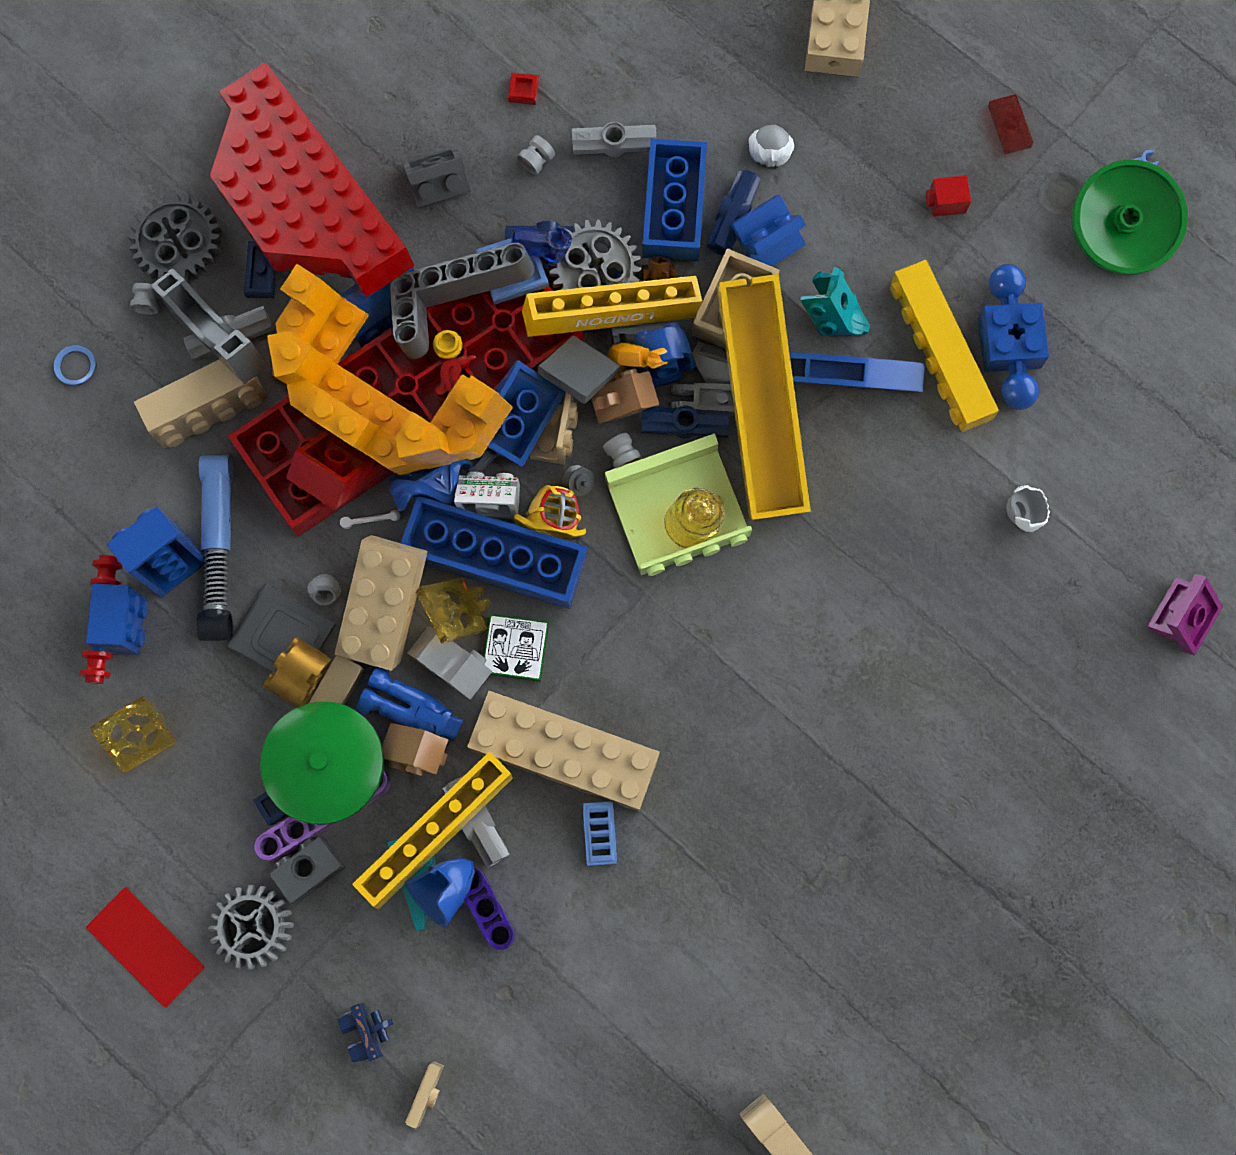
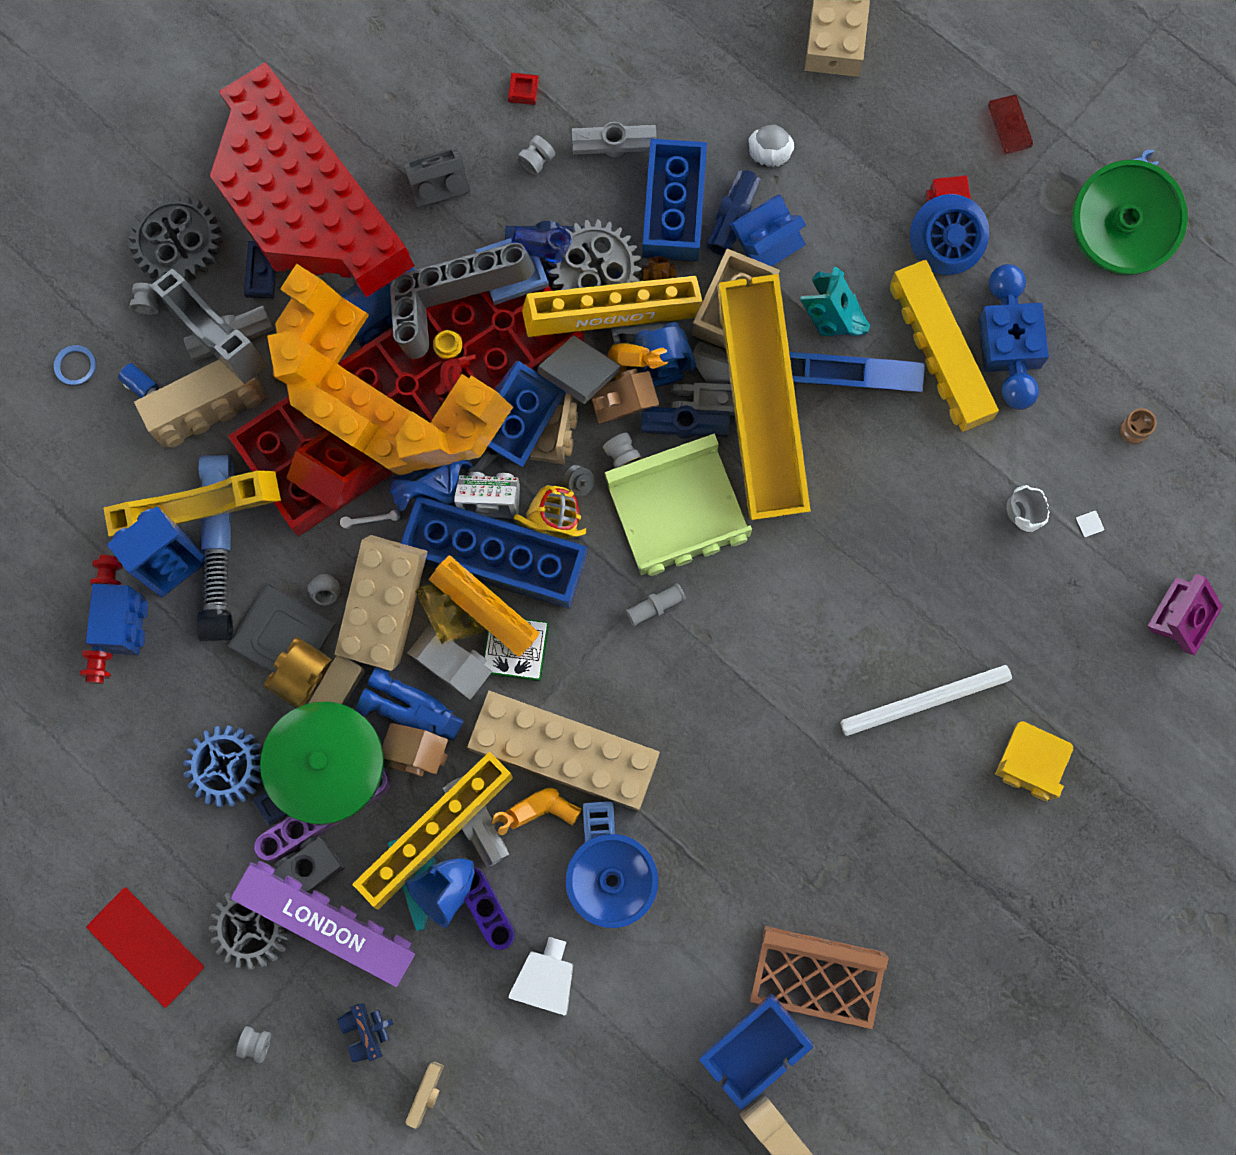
clear yellow piece [90,696,177,774] -> none
clear yellow helmet [664,488,725,548] -> none
none -> yellow arch [103,471,281,537]
none -> blue piece [118,363,159,398]
none -> medium blue gear [183,725,263,808]
none -> medium lavender brick [230,861,415,987]
none -> light grey wheel [236,1026,271,1063]
none -> light orange fence [428,555,540,657]
none -> light orange arm [491,788,582,835]
none -> white torso [509,937,573,1015]
none -> blue dish [566,834,658,928]
none -> light grey pin [625,583,686,627]
none -> blue piece [699,993,813,1110]
none -> nougat fence [750,926,889,1029]
none -> white axle [841,665,1012,736]
none -> blue piece [910,194,989,275]
none -> yellow bracket [995,721,1073,801]
none -> white sticker [1076,511,1104,537]
none -> medium nougat wheel [1120,408,1157,445]

